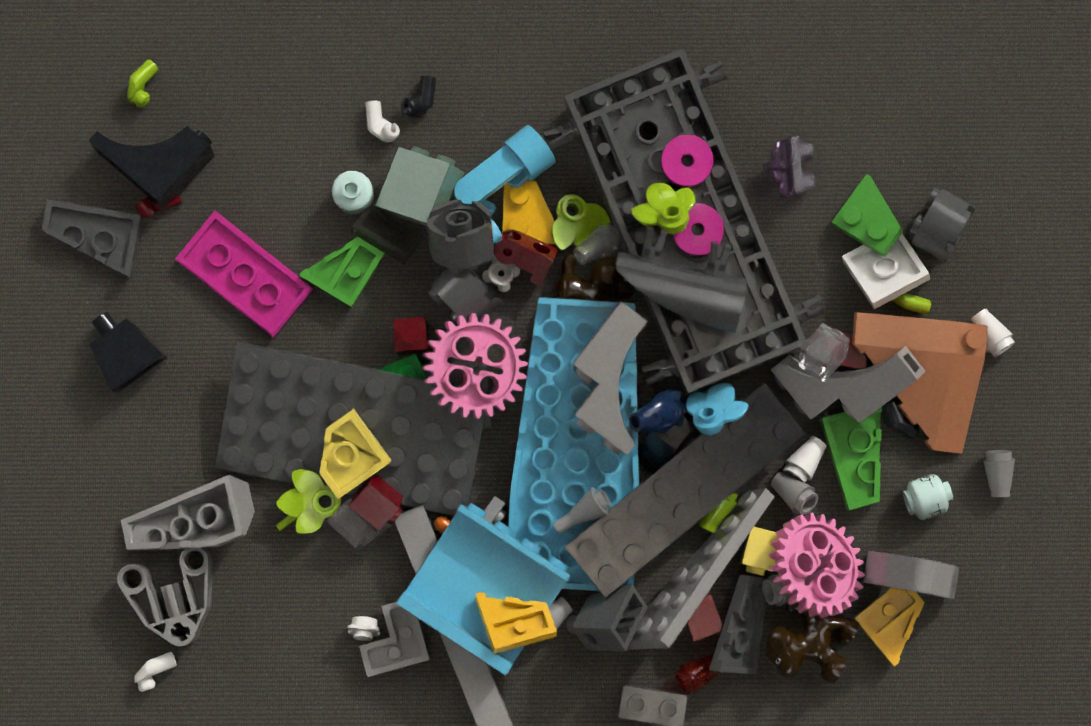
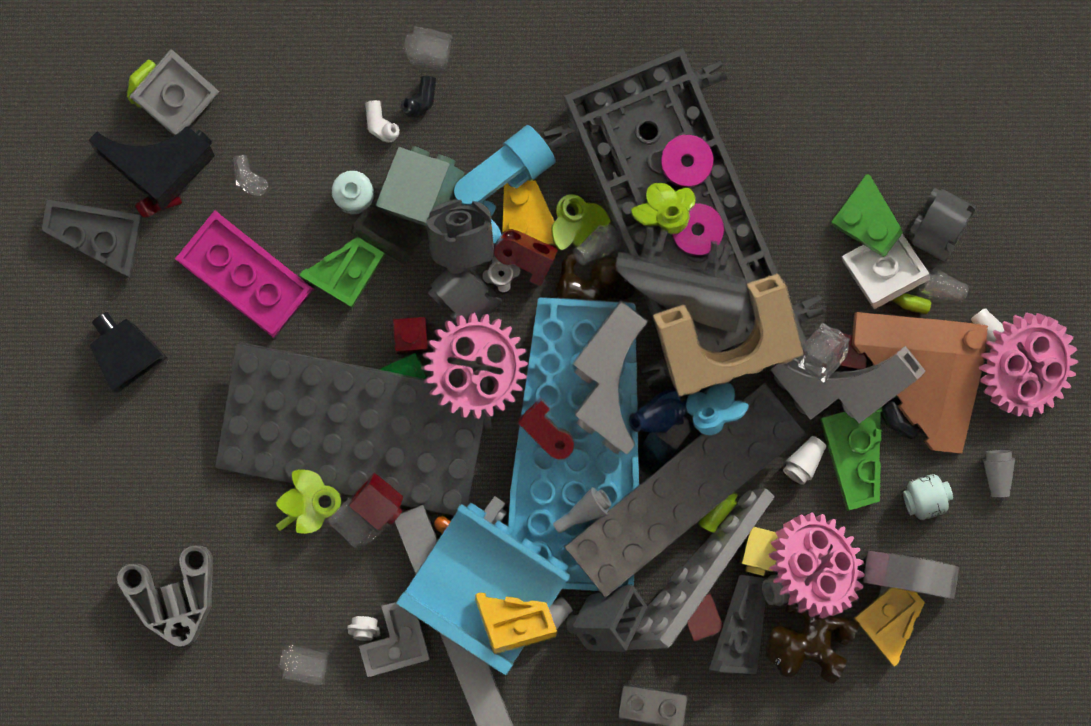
light grey wedge [121,475,255,551] -> none
white arm [134,652,177,692] -> none
light yellow plate [319,408,391,499] -> none
clear red cone [674,653,720,695] -> none
clear purple hips [763,136,815,198] -> none
light grey cone [771,472,819,515] -> none
none -> light grey tile [129,49,219,136]
none -> clear arm [232,155,268,196]
none -> clear brick [279,644,330,686]
none -> clear brick [403,26,453,71]
none -> dark red leg [518,397,574,460]
none -> tan arch [653,274,803,396]
none -> clear cone [918,268,969,302]
none -> bright pink gear [979,313,1078,417]

